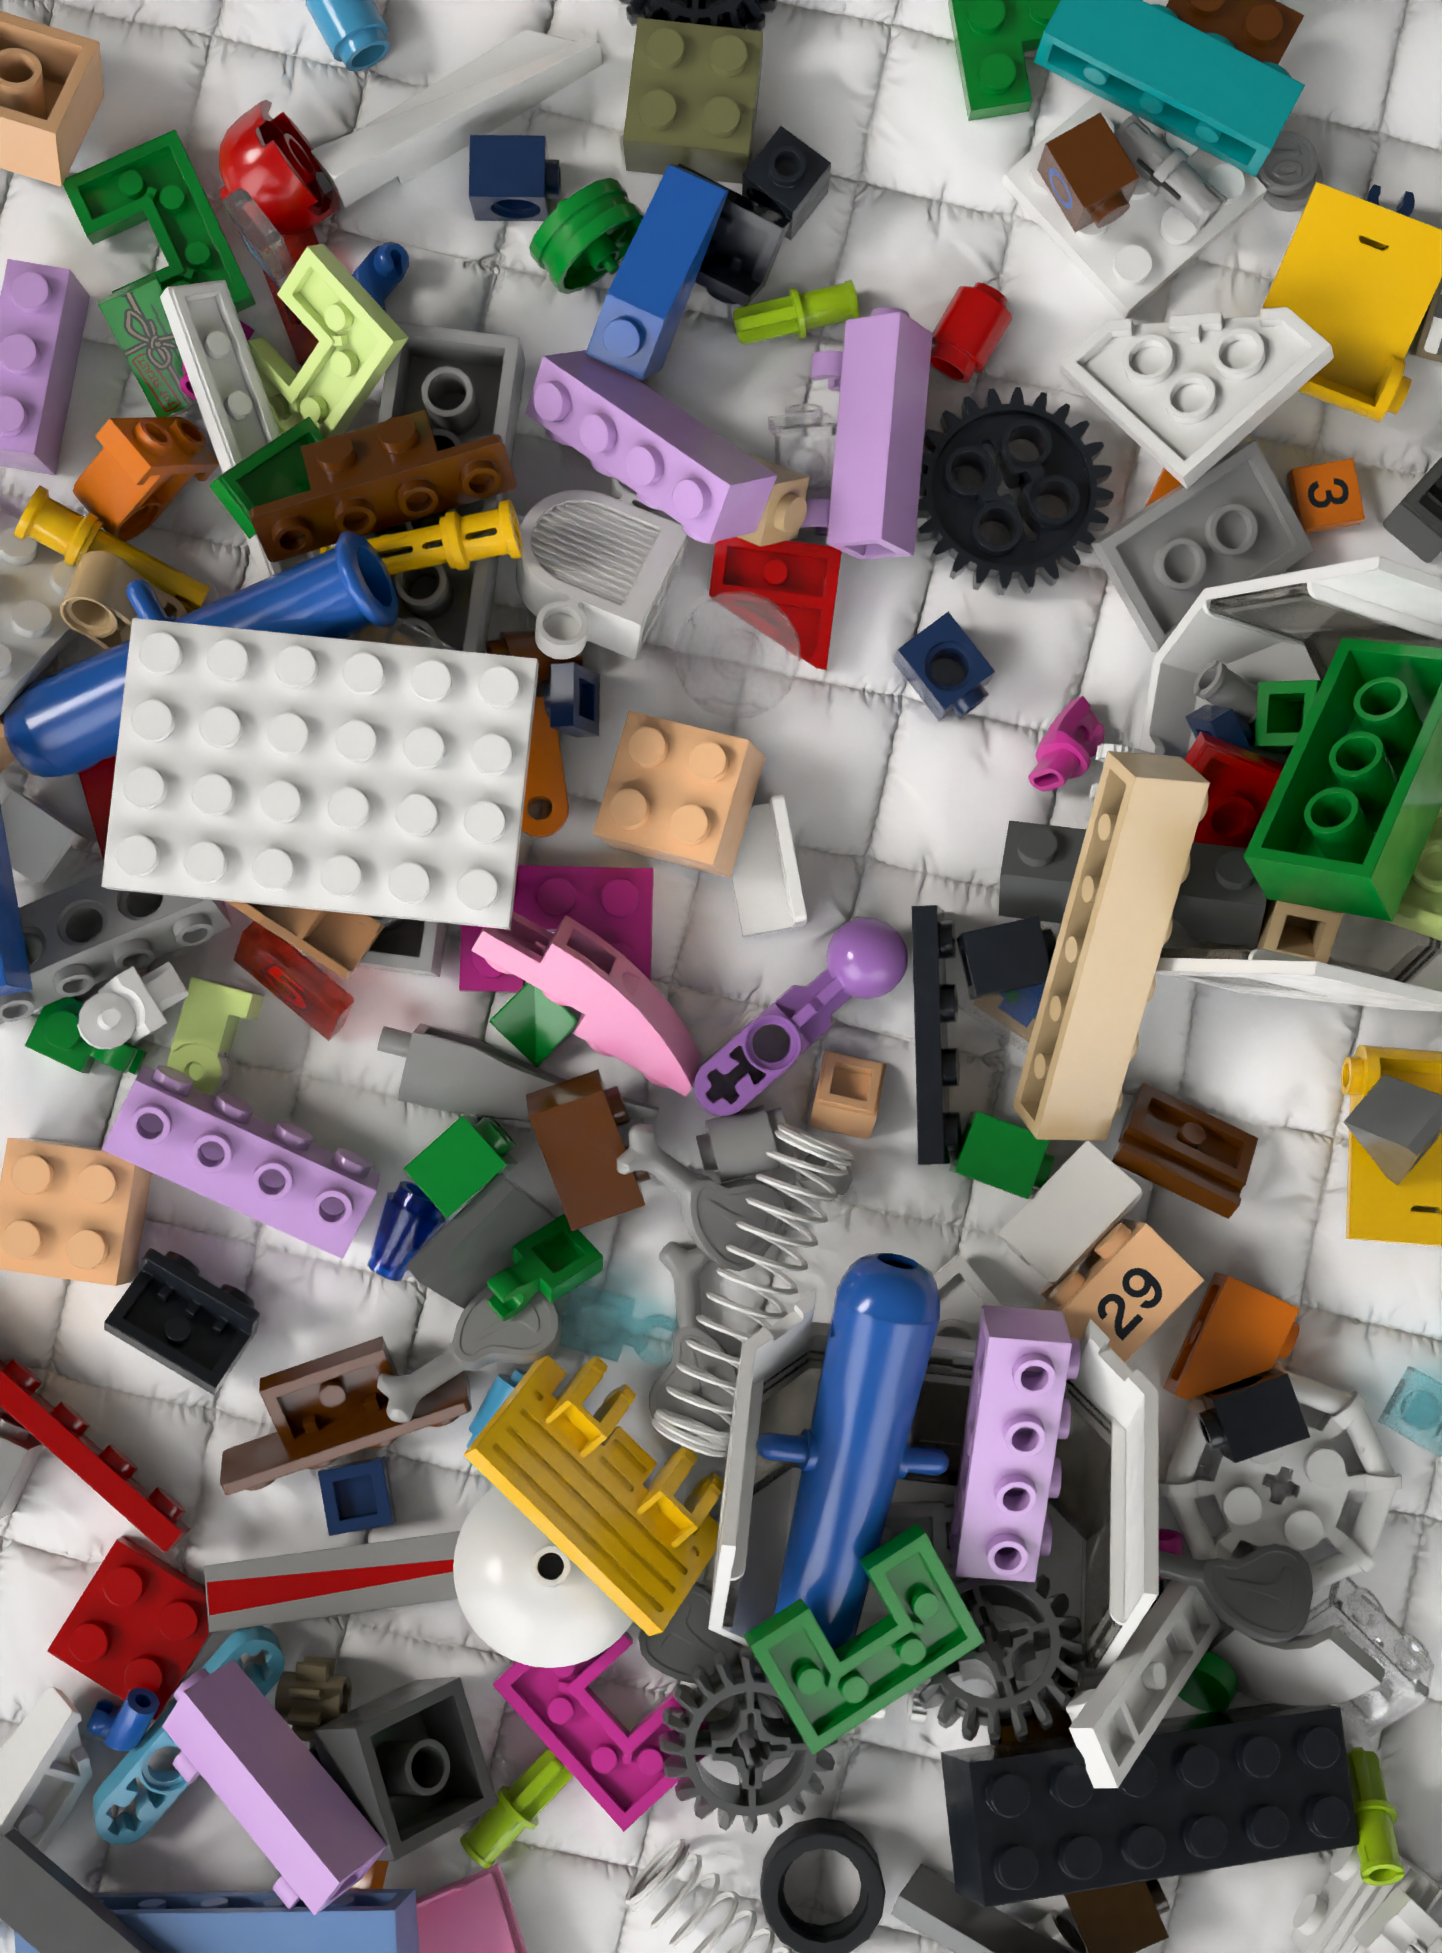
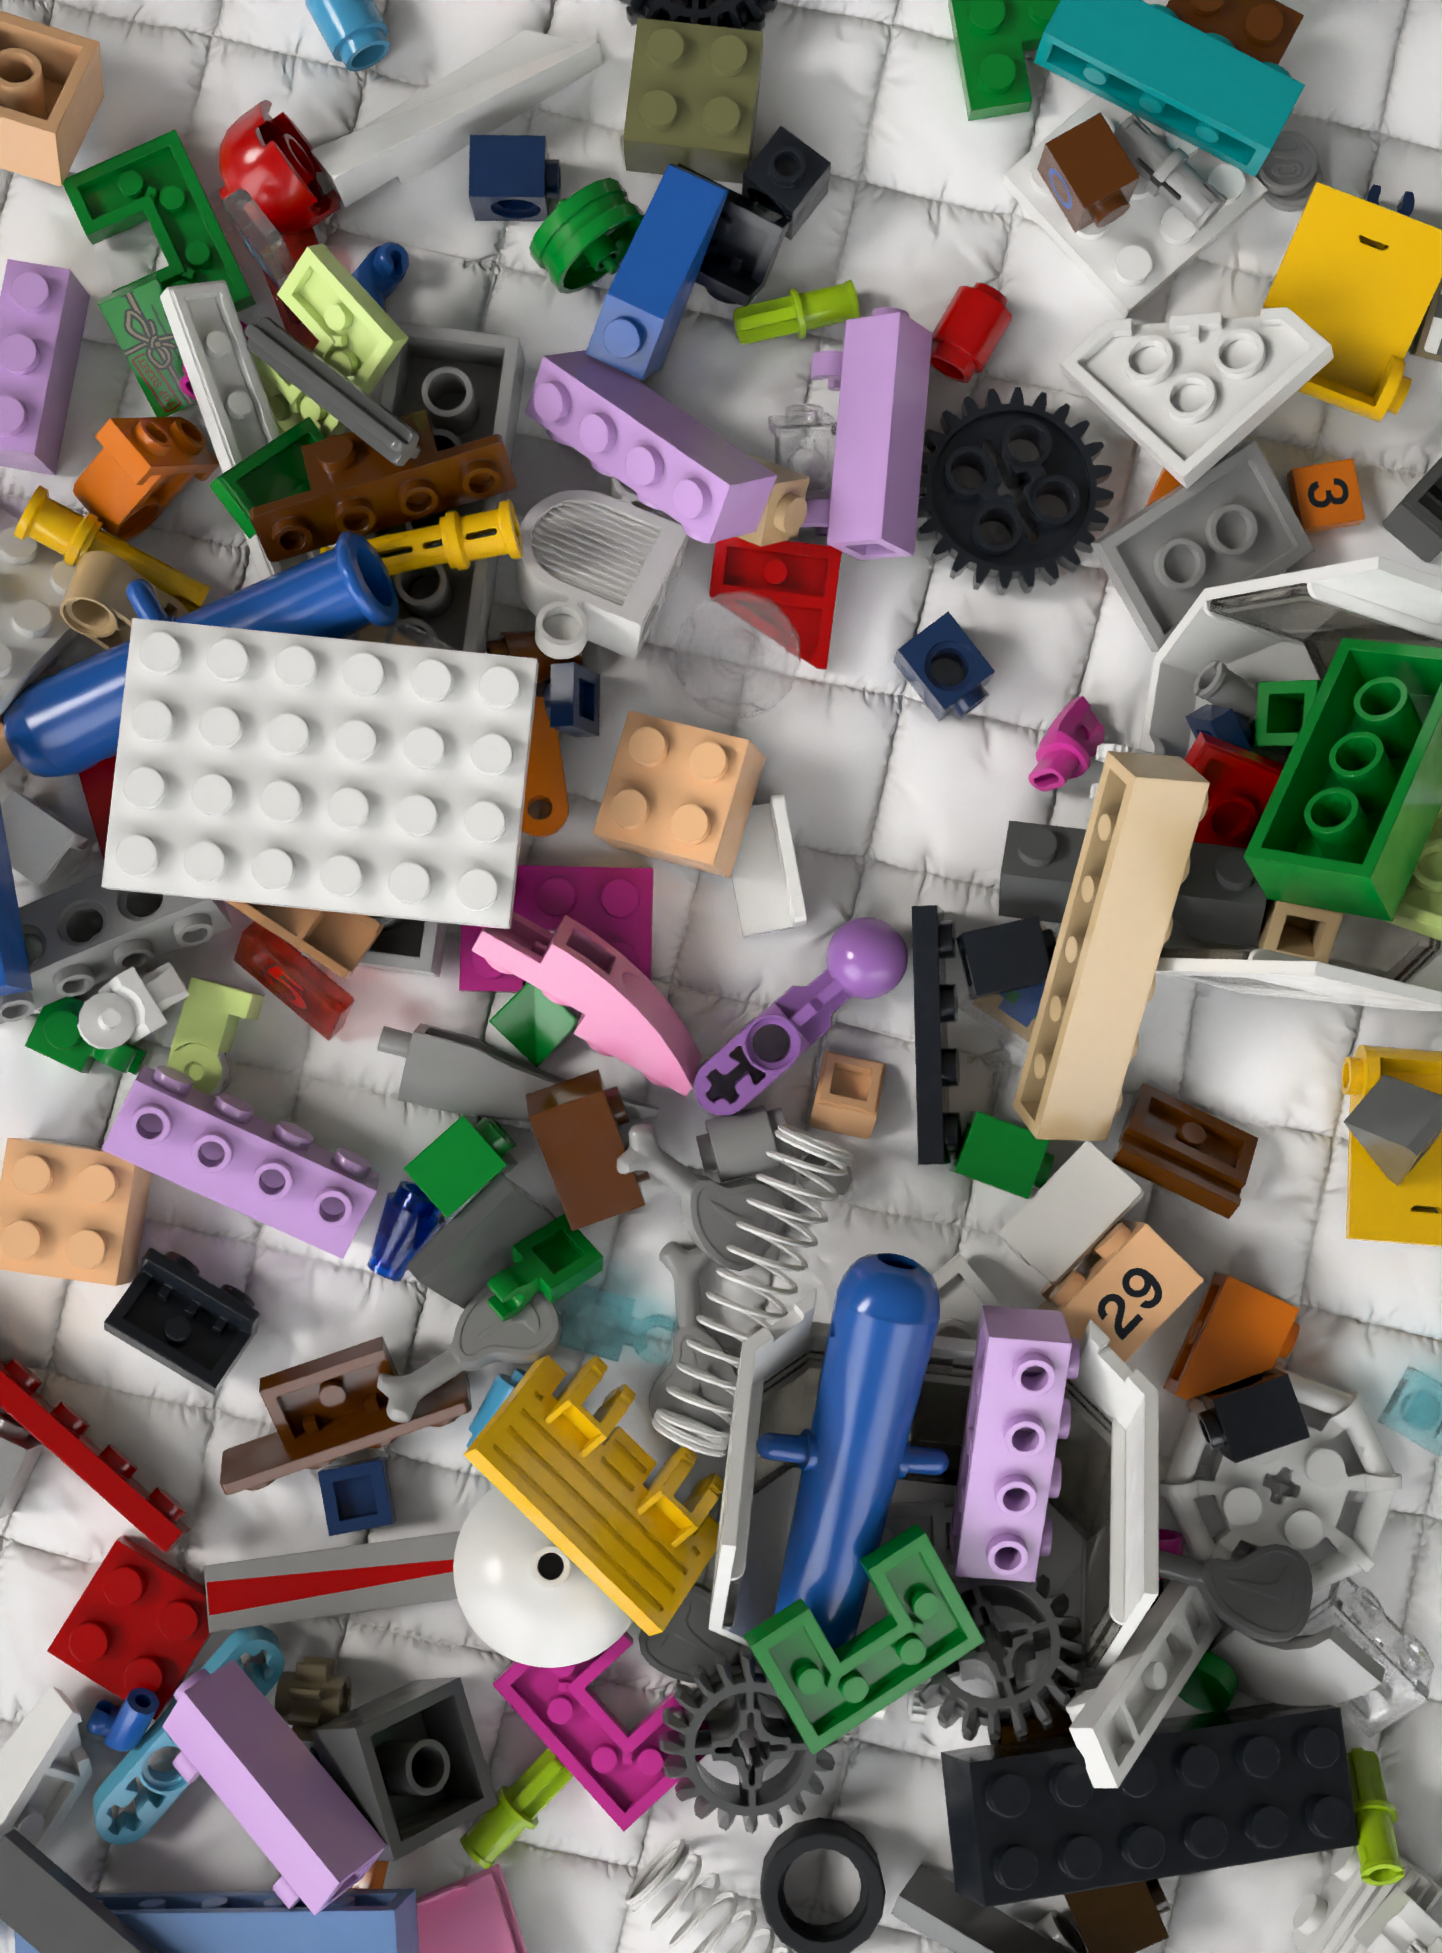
none -> dark grey axle [244,317,421,466]

